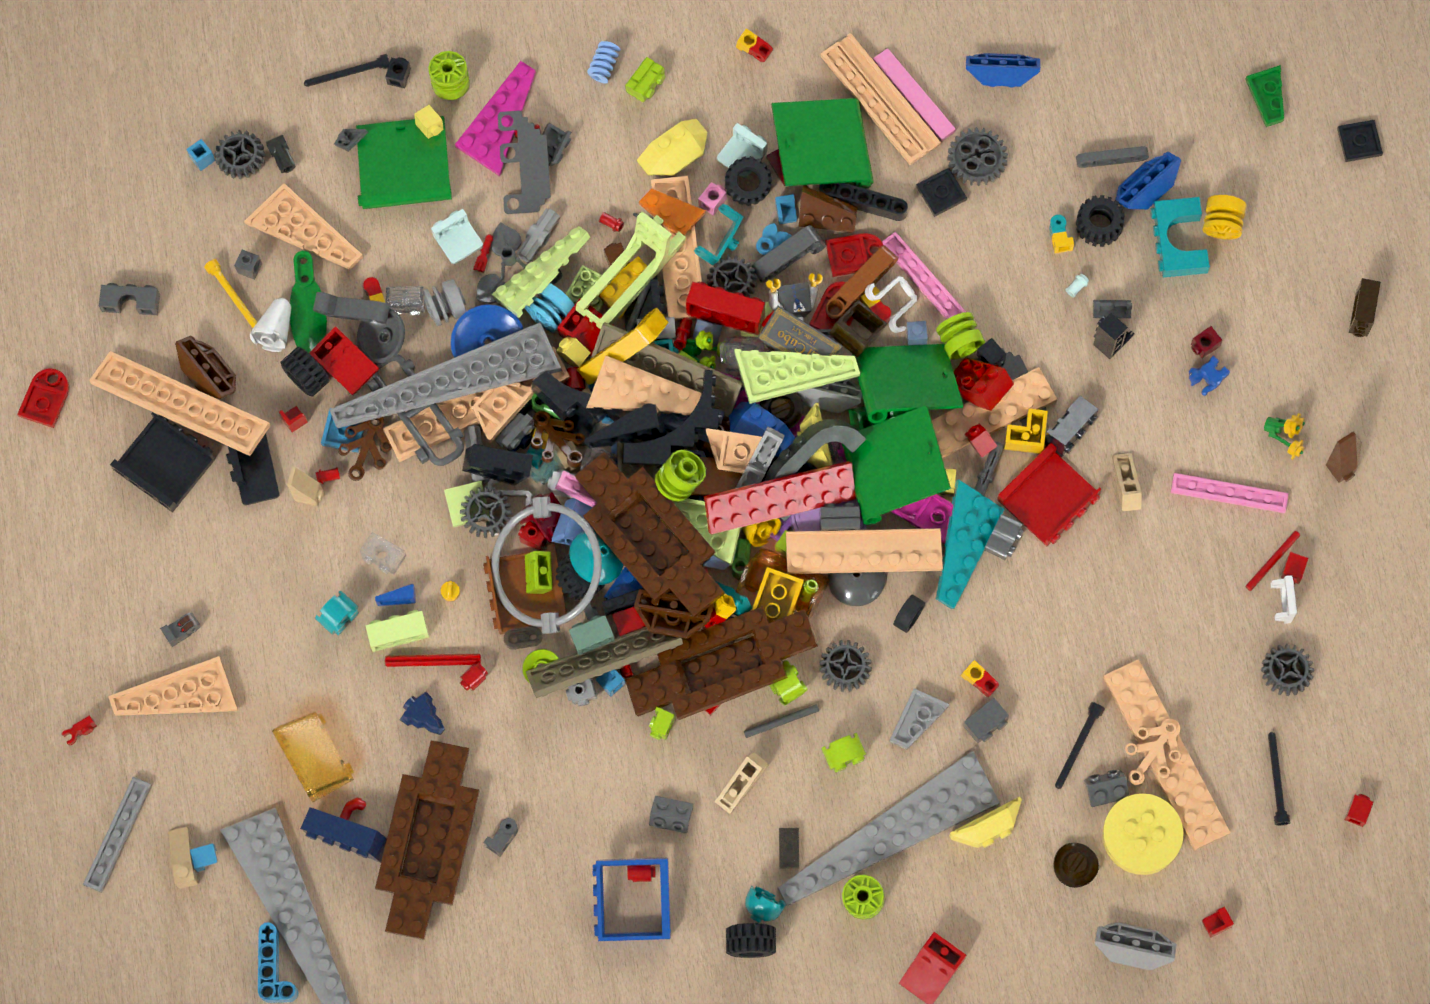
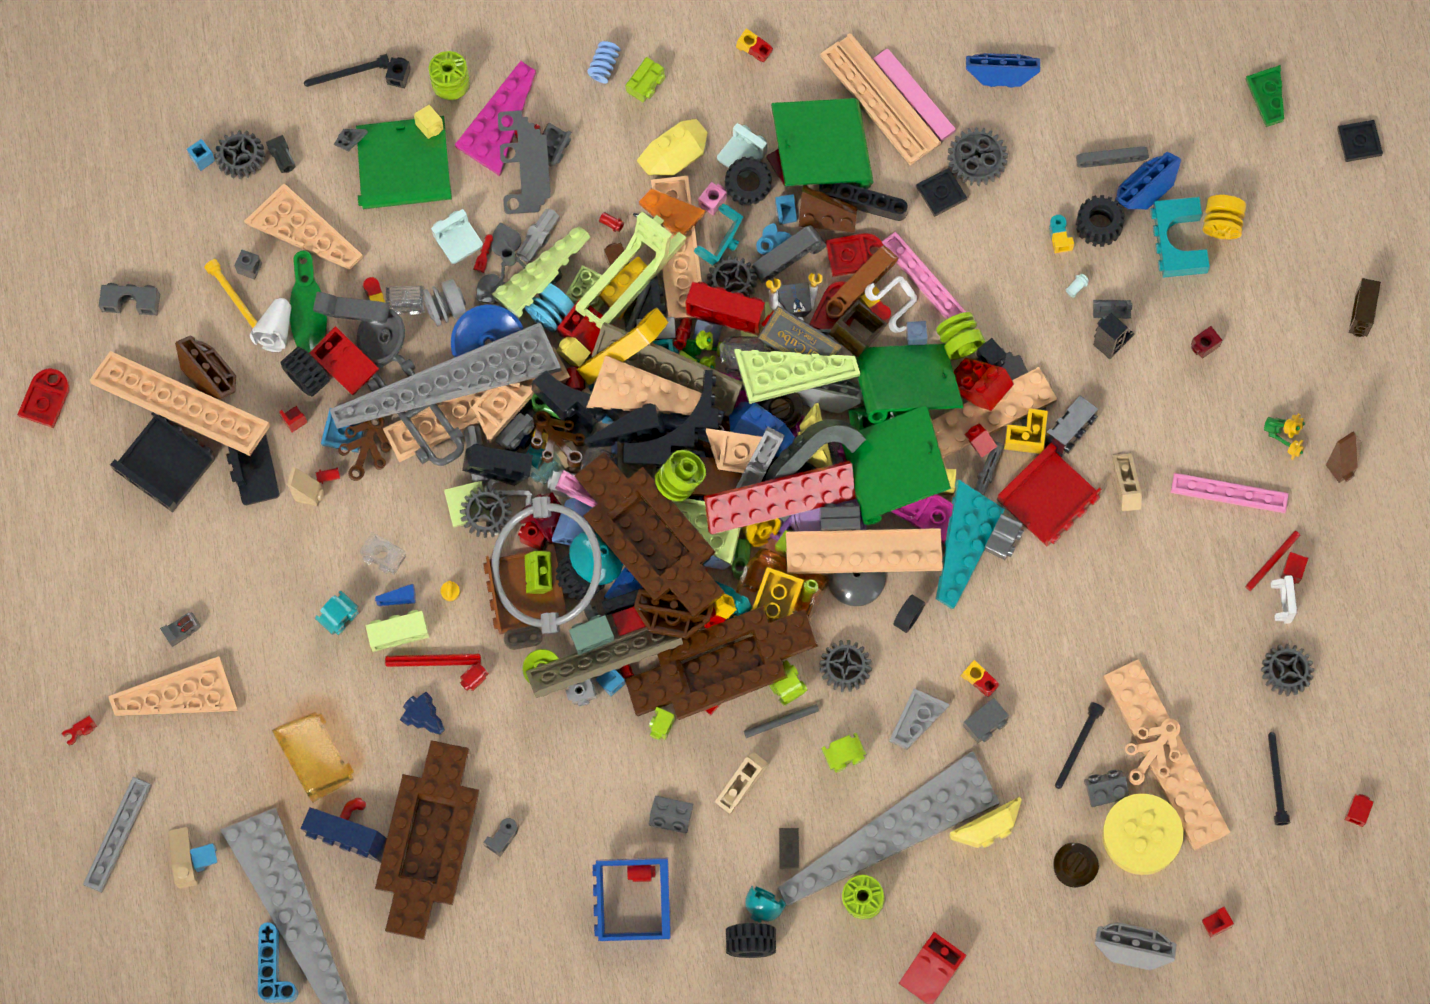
blue animal [1188,355,1230,396] -> none

